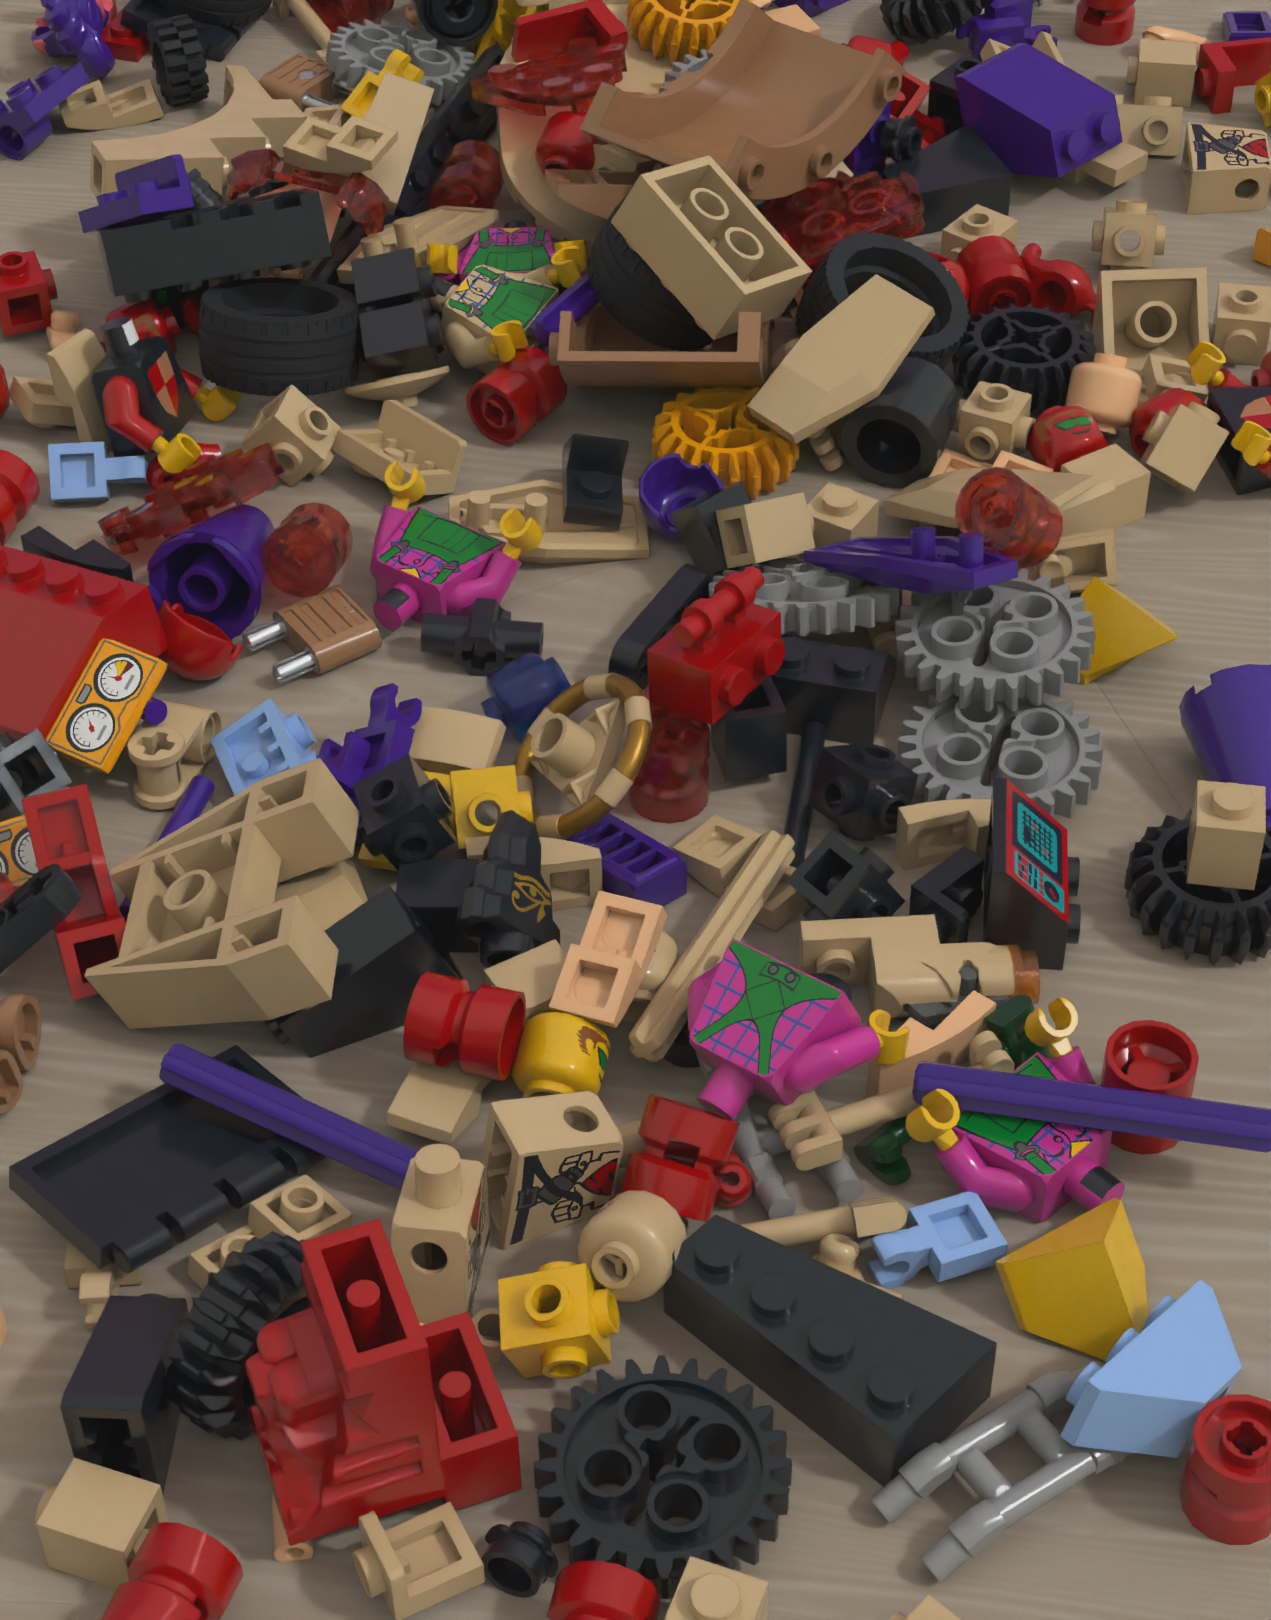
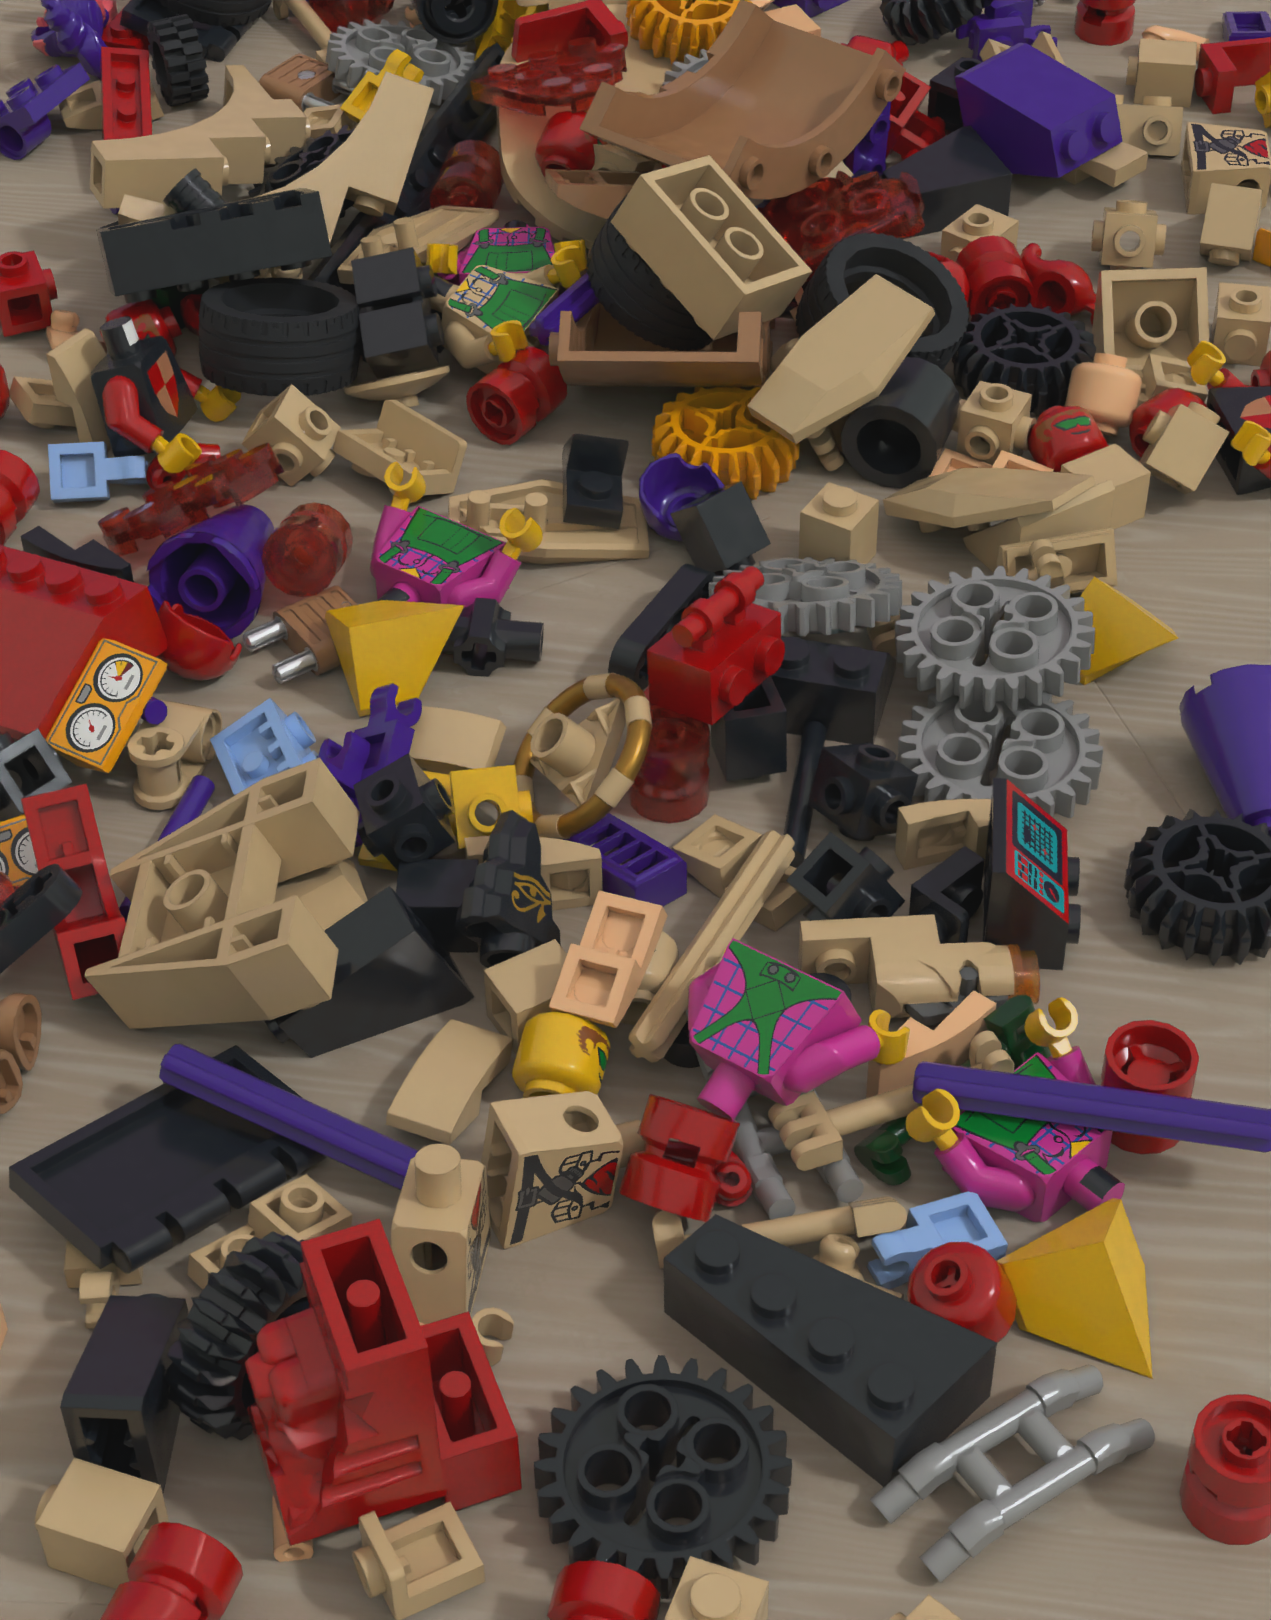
dark purple bracket [78,154,194,233] -> none
clear red piece [226,149,389,235] -> none
tan slope [283,115,398,174] -> none
red wheel [403,971,526,1081] -> none
clear blue head [480,652,571,743] -> none
black plate [481,1521,559,1598] -> none
yellow brick [498,1261,620,1379] -> none
tan head [577,1190,687,1302] -> none
tan brick [715,492,815,568] -> none
dark purple piece [804,527,1018,594] -> none
black plate [880,115,922,164] -> none
clear red wheel [955,467,1063,568] -> none
light blue slope [1060,1280,1242,1458] -> none
tan brick [1186,780,1266,890] -> none
none -> red plate [100,47,152,140]
none -> yellow slope [325,600,465,717]
none -> red head [907,1242,1017,1343]
none -> tan slope [1200,183,1263,266]

